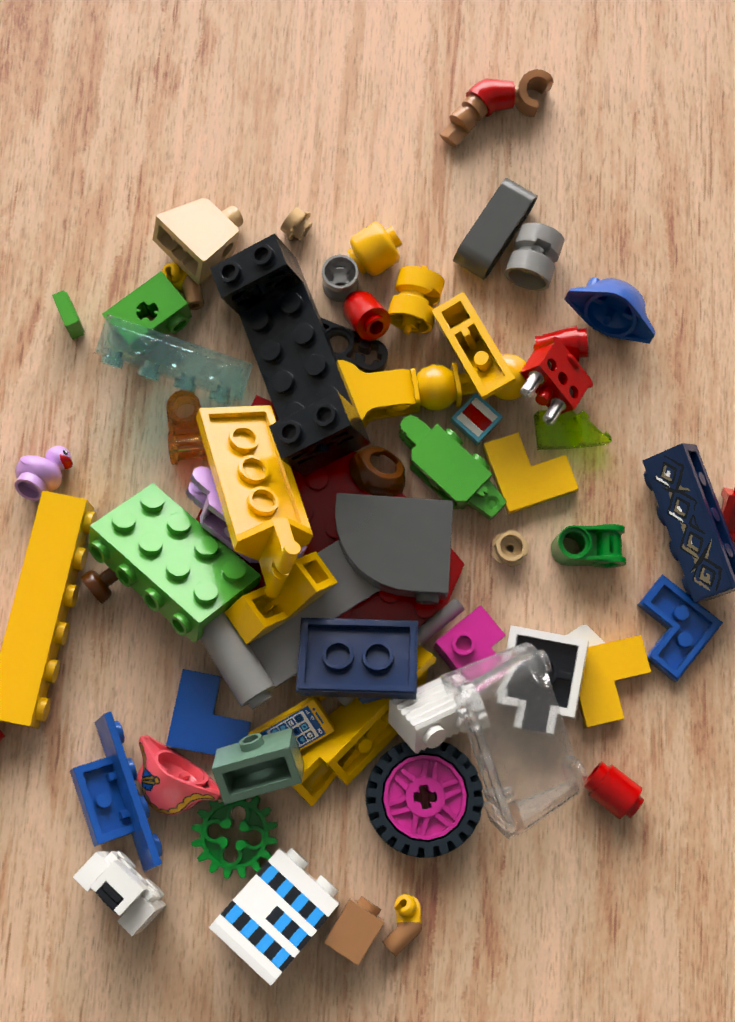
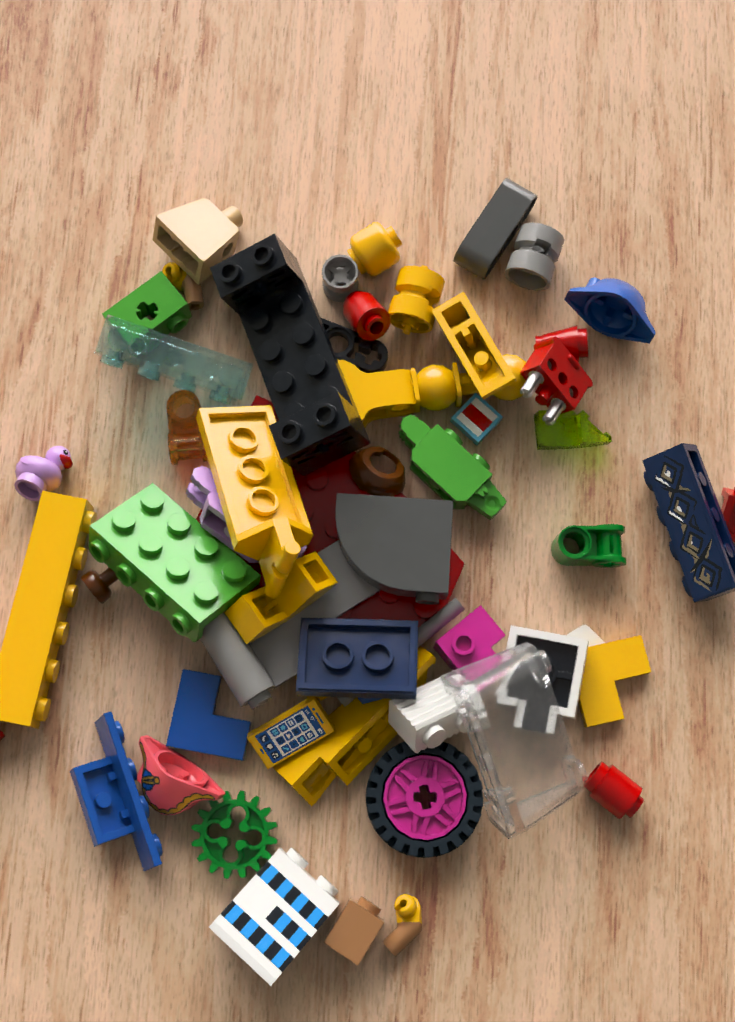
bright green tile [52,290,85,339] -> none
white piece [73,850,167,936] -> none
sand green brick [212,727,304,805] -> none
tan plate [280,207,313,241] -> none
medium nougat piece [440,69,554,147] -> none
yellow tile [483,432,579,515] -> none
tan plate [492,530,529,567] -> none
blue tile [637,574,723,682] -> none

